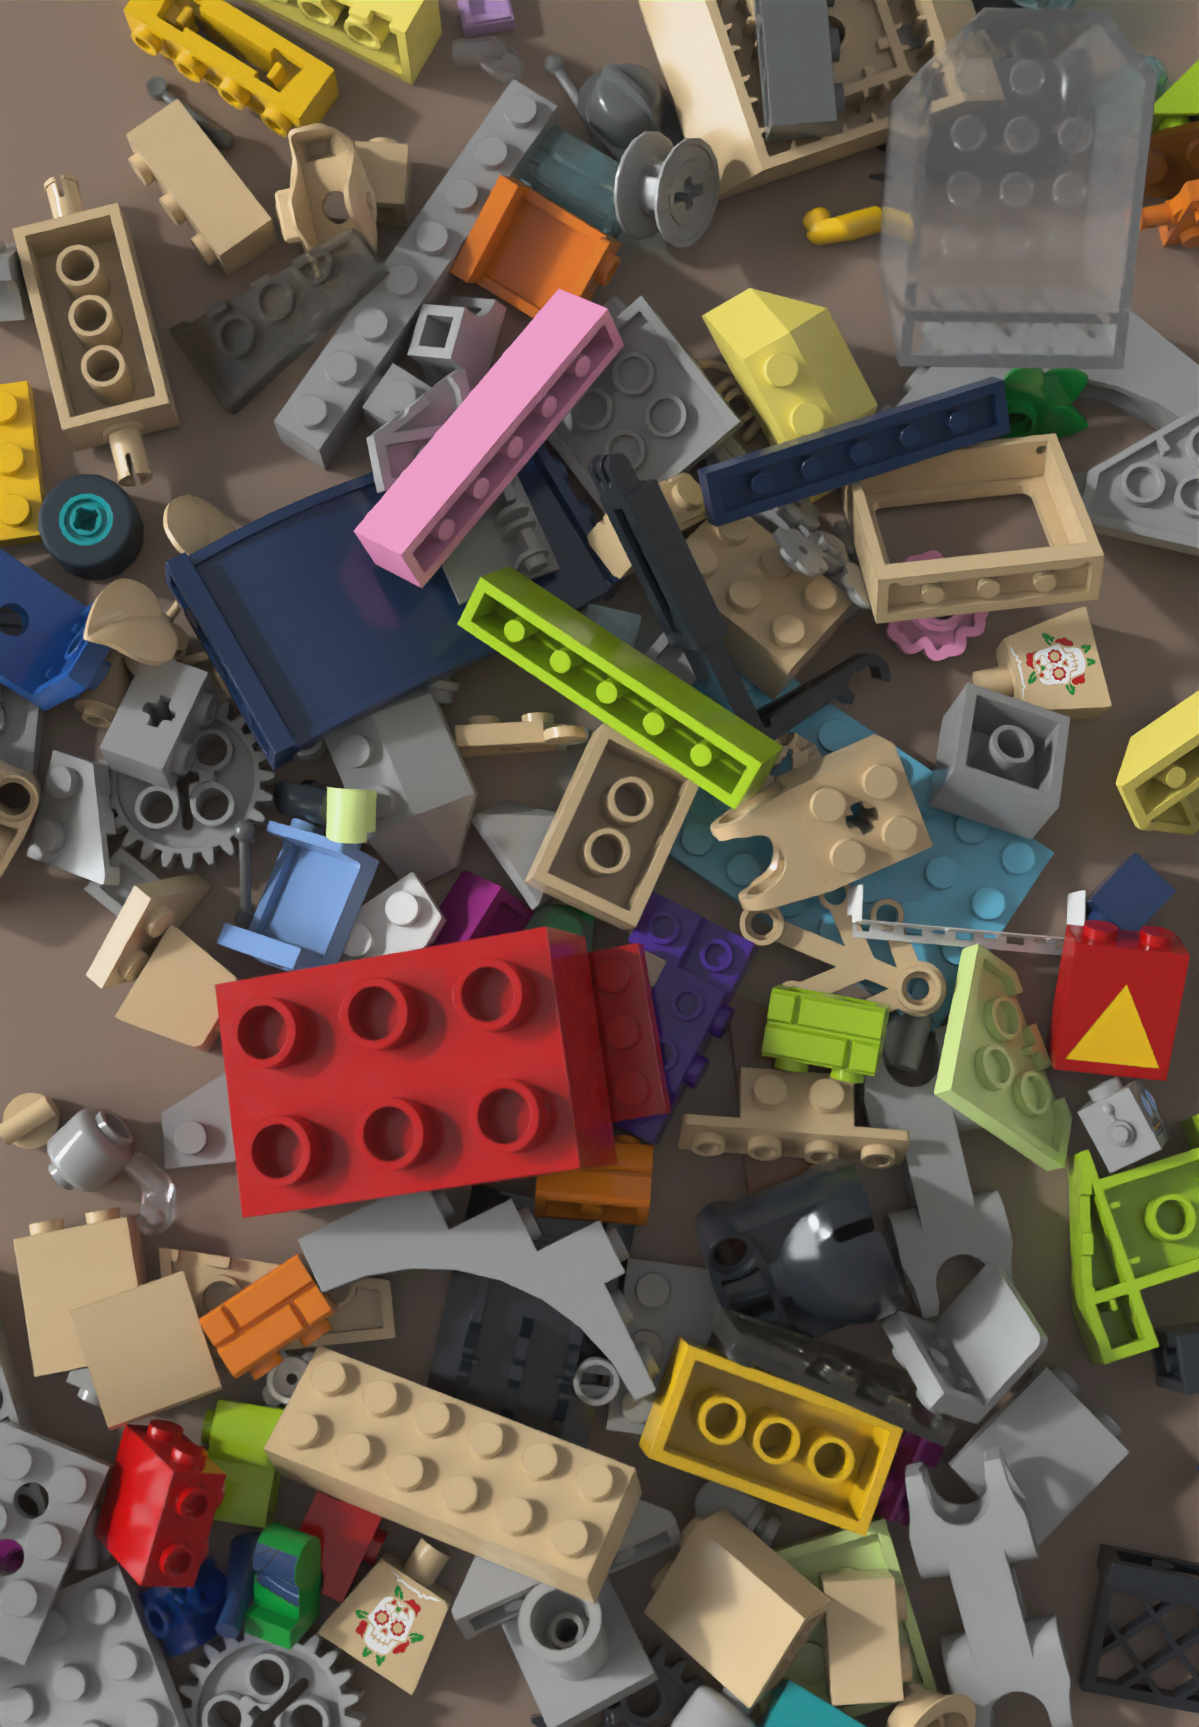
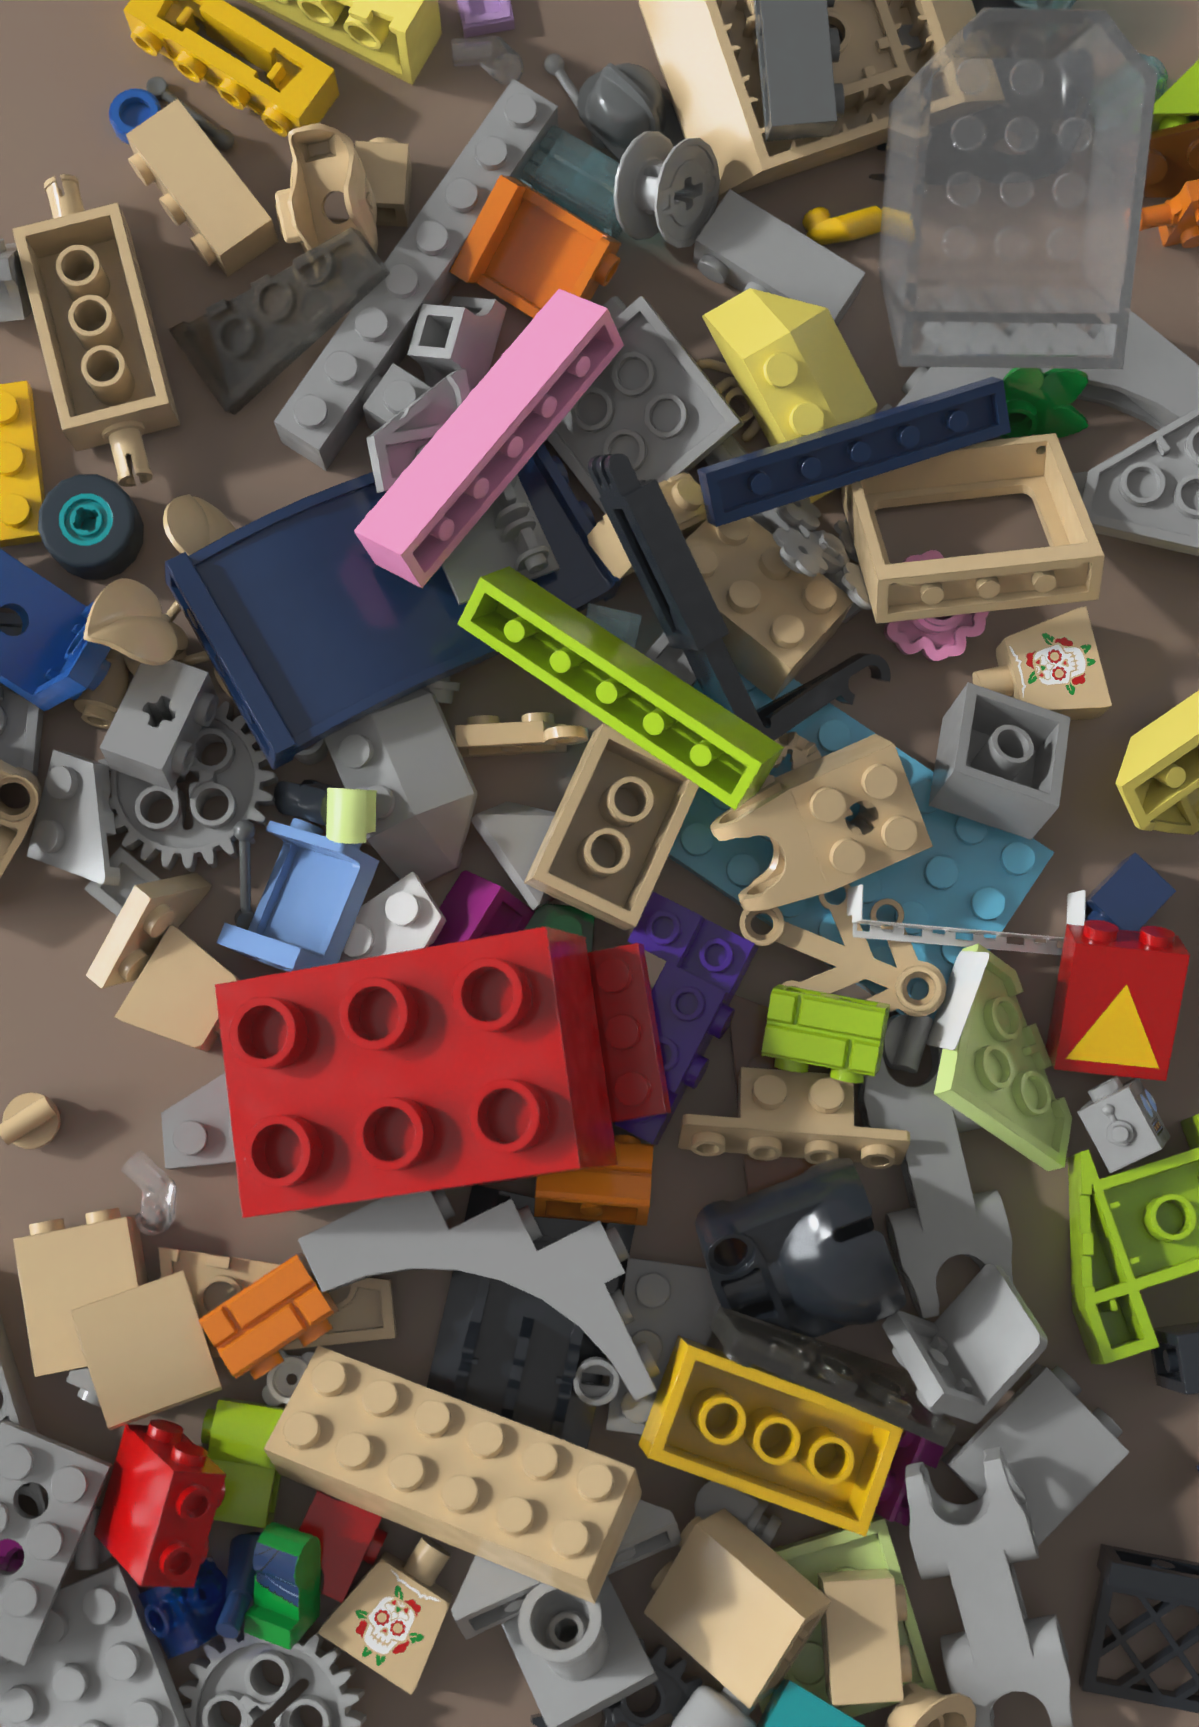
light grey head [47,1109,133,1193] -> none
none -> blue tile [109,88,162,145]
none -> light grey brick [693,189,866,326]
none -> white sticker [926,951,990,1050]

